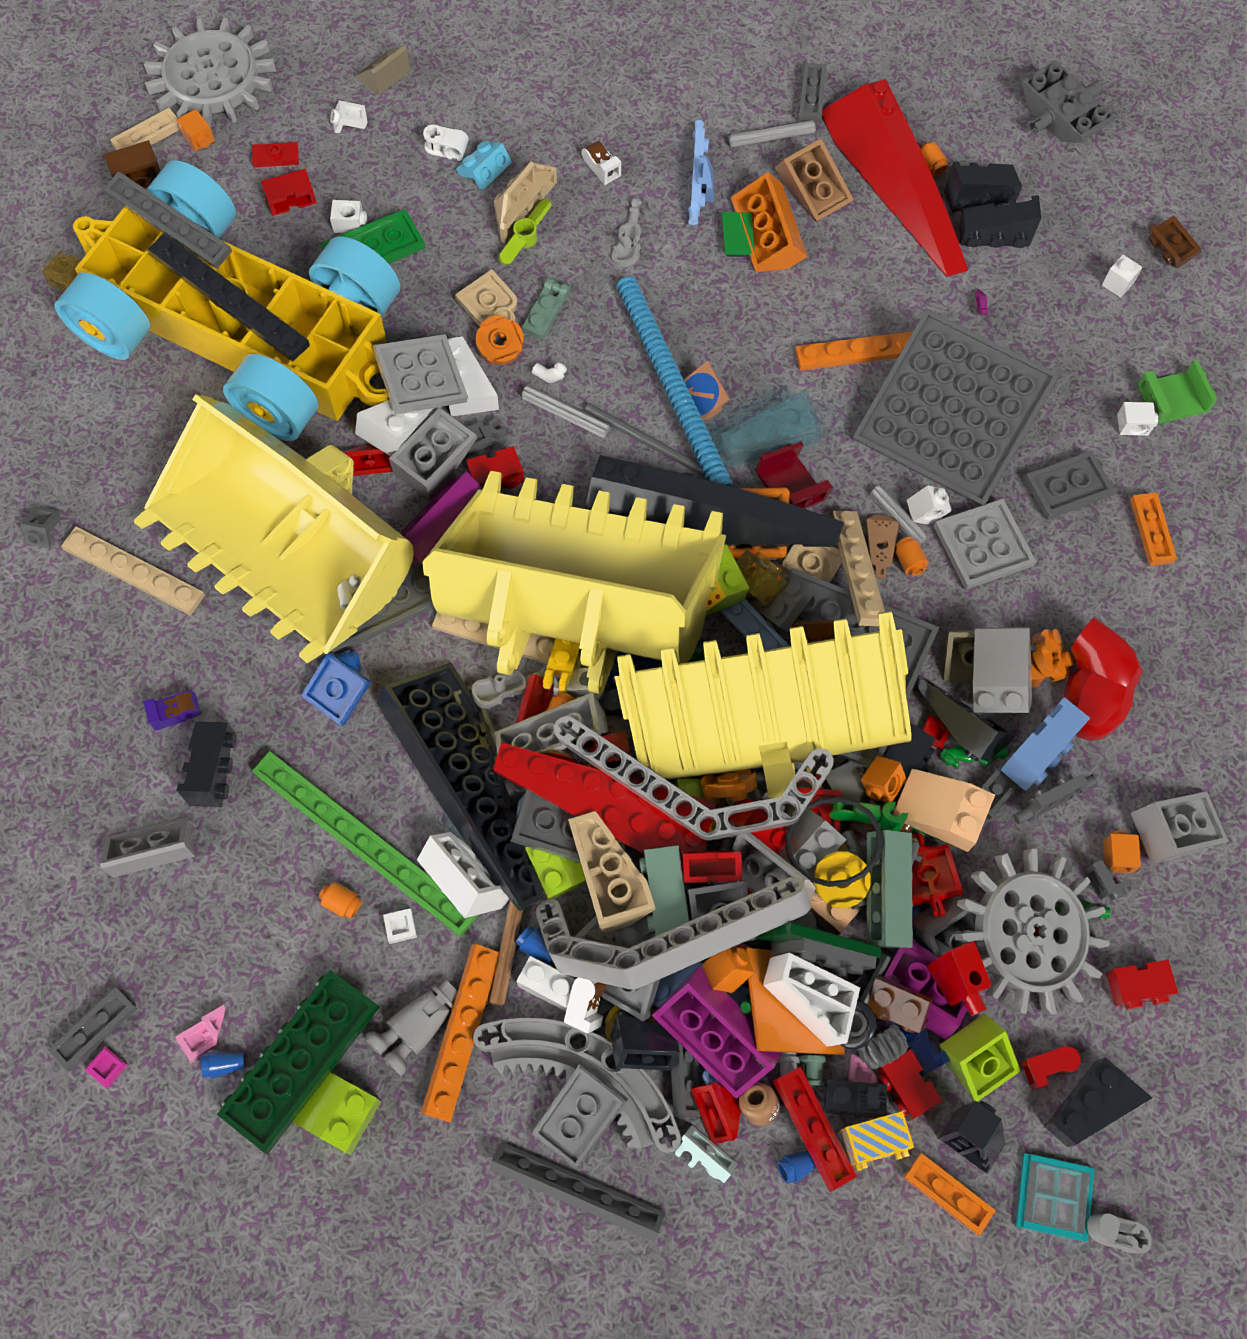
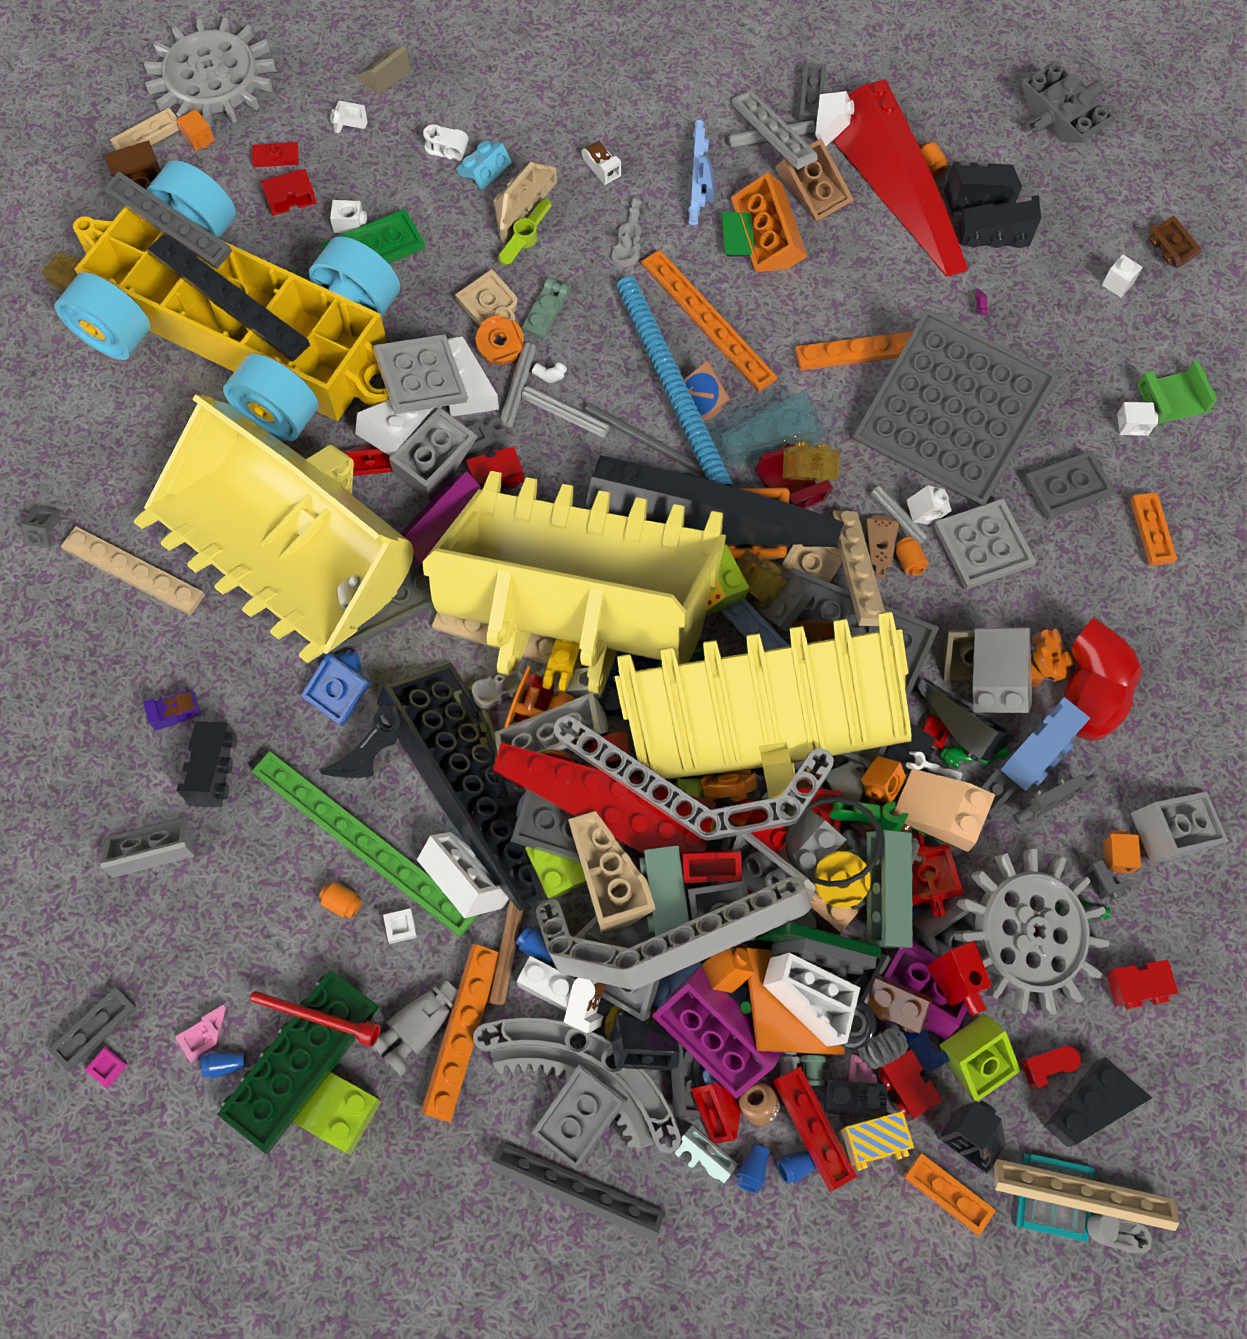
none -> red piece [250,991,380,1047]
none -> black piece [320,704,403,778]
none -> light grey axle [500,342,536,428]
none -> orange shield [504,666,545,728]
none -> orange tile [641,250,778,393]
none -> light grey tile [732,90,818,170]
none -> blue cone [736,1145,770,1193]
none -> clear yellow brick [783,442,840,482]
none -> white slope [815,91,854,146]
none -> white piece [906,751,962,781]
none -> tan plate [994,1159,1179,1231]

